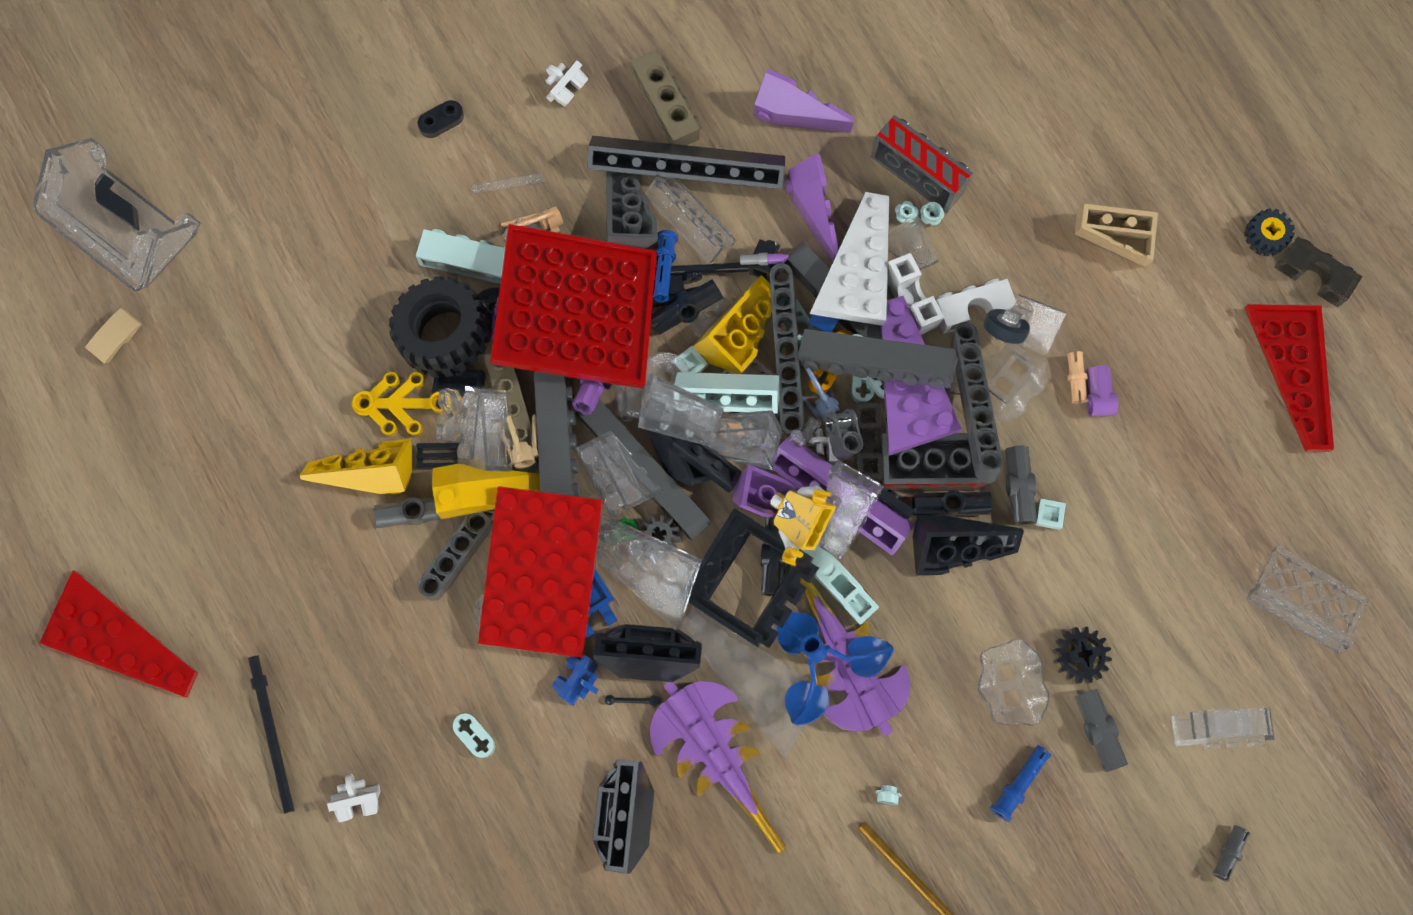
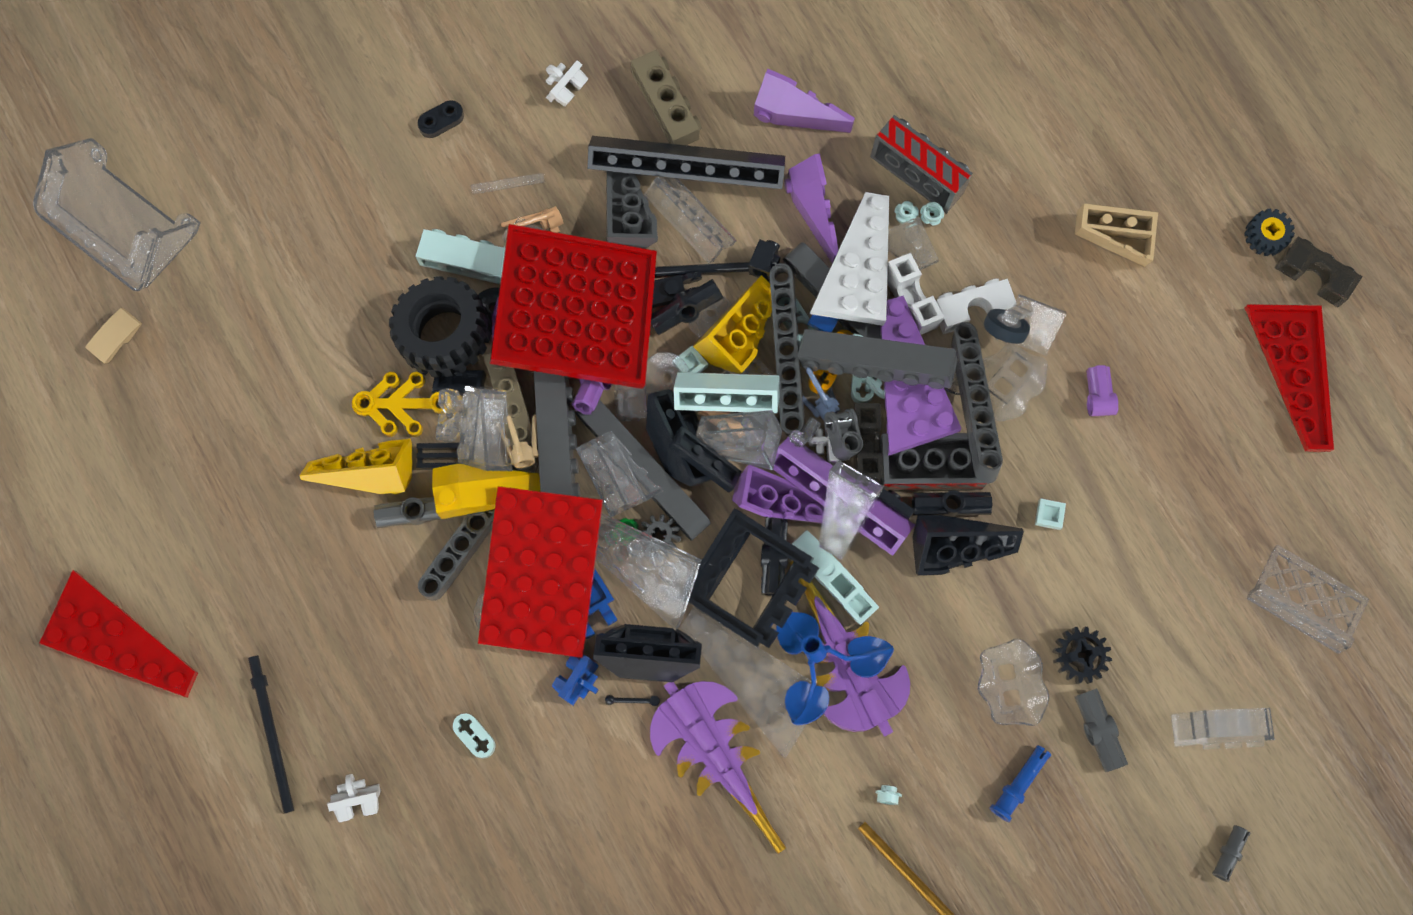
black piece [95,173,140,231] -> none
black wedge [593,760,654,874] -> none
clear wedge [638,373,724,448] -> none
blue pin [653,230,678,302] -> none
light grey piece [740,253,789,265] -> none
yellow torso [771,486,837,567] -> none
dark grey piece [1005,445,1037,525] -> none
light nougat pin [1067,351,1088,404] -> none

